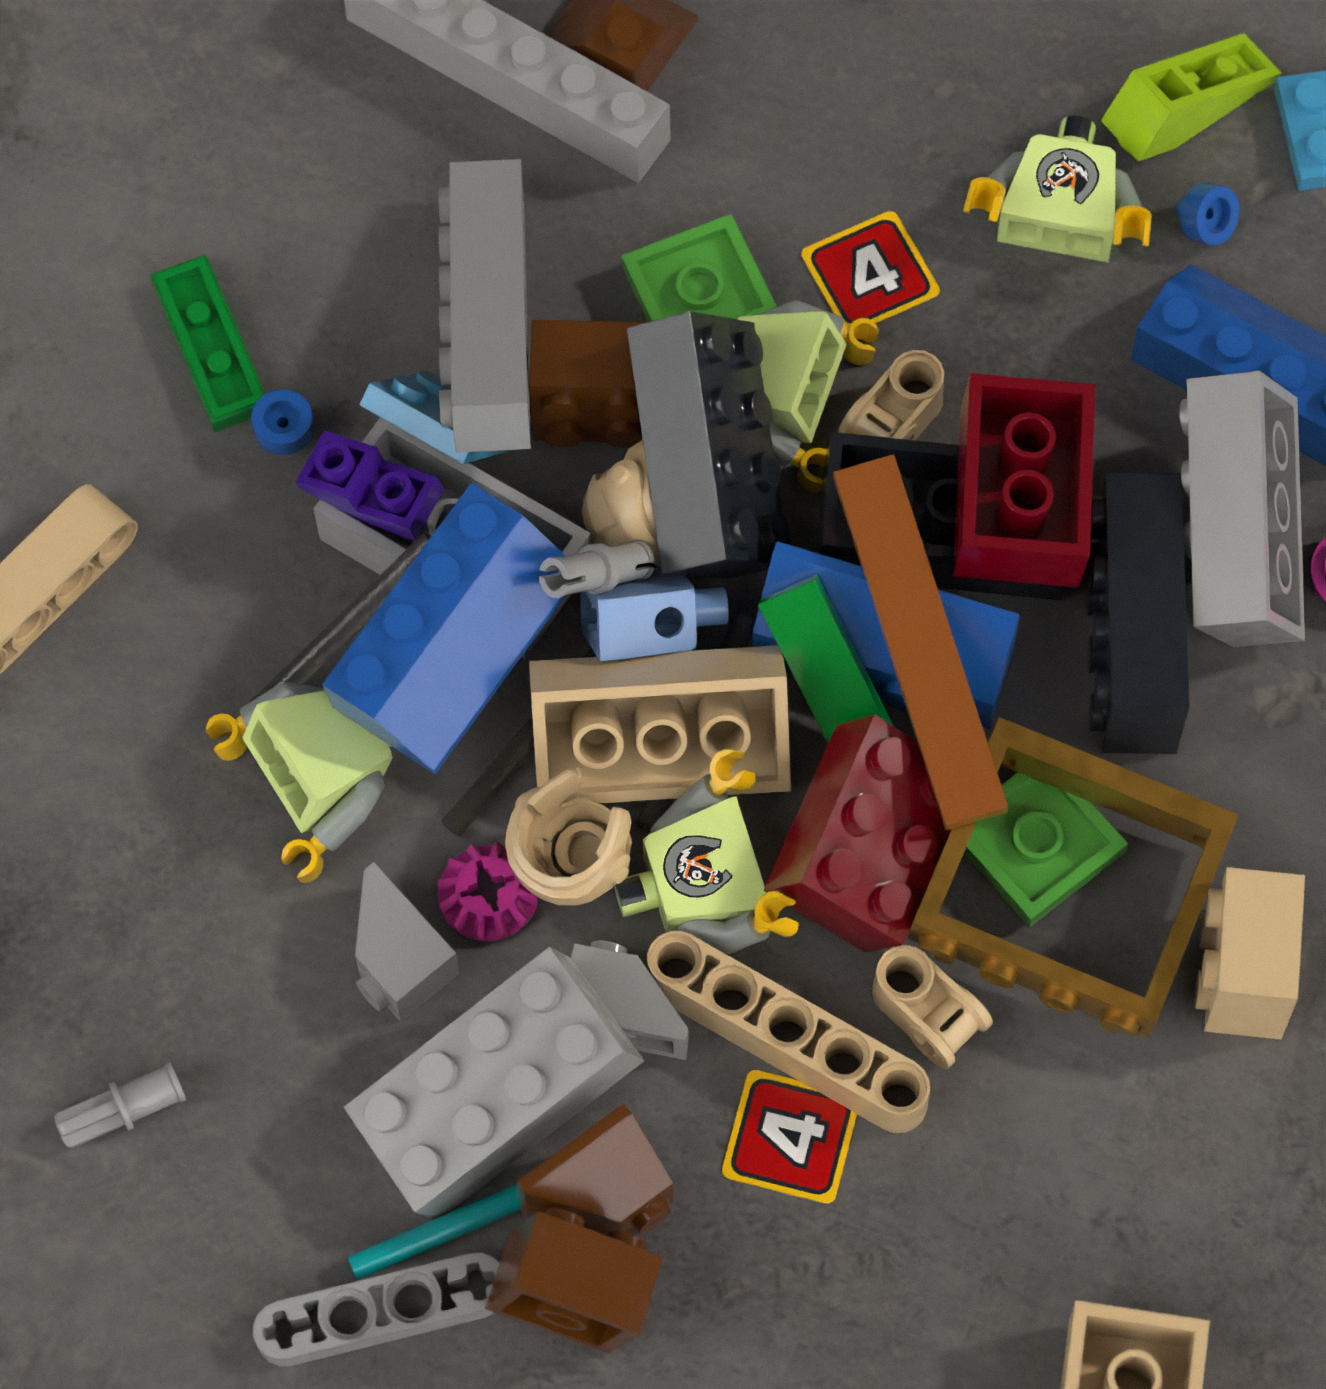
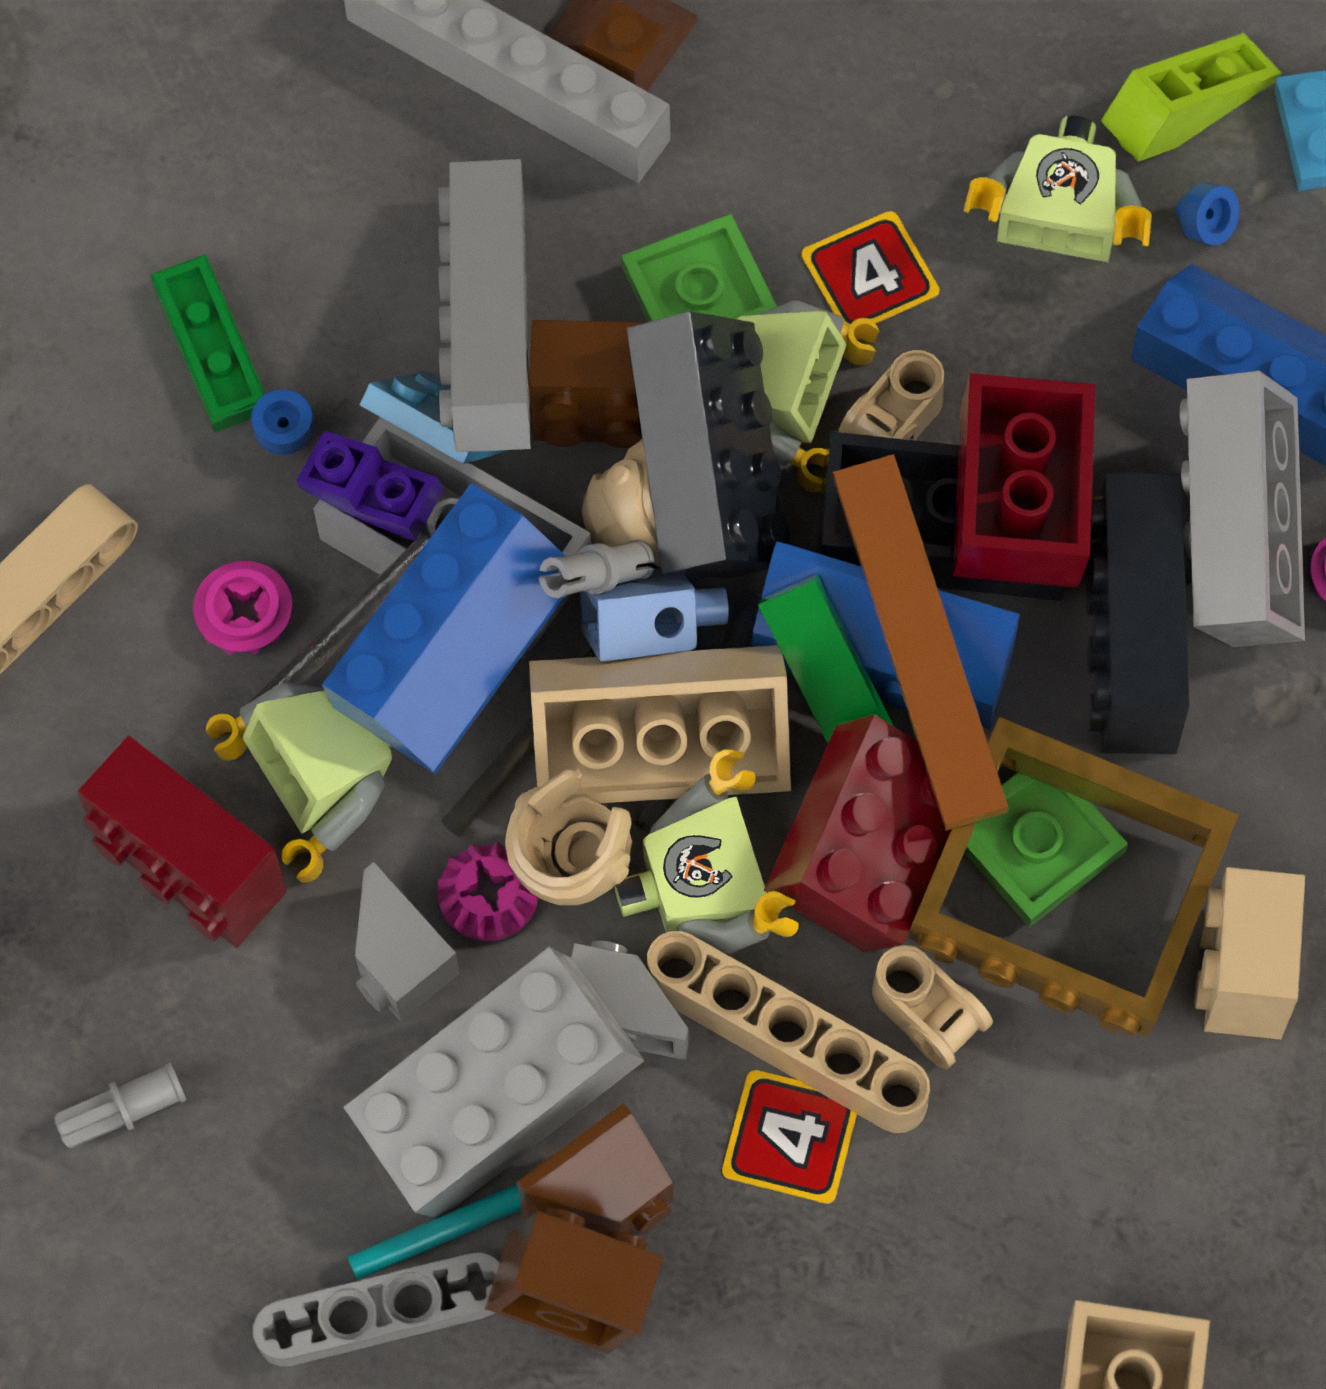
none -> dark red brick [77,735,287,948]
none -> dark pink gear [193,561,292,656]

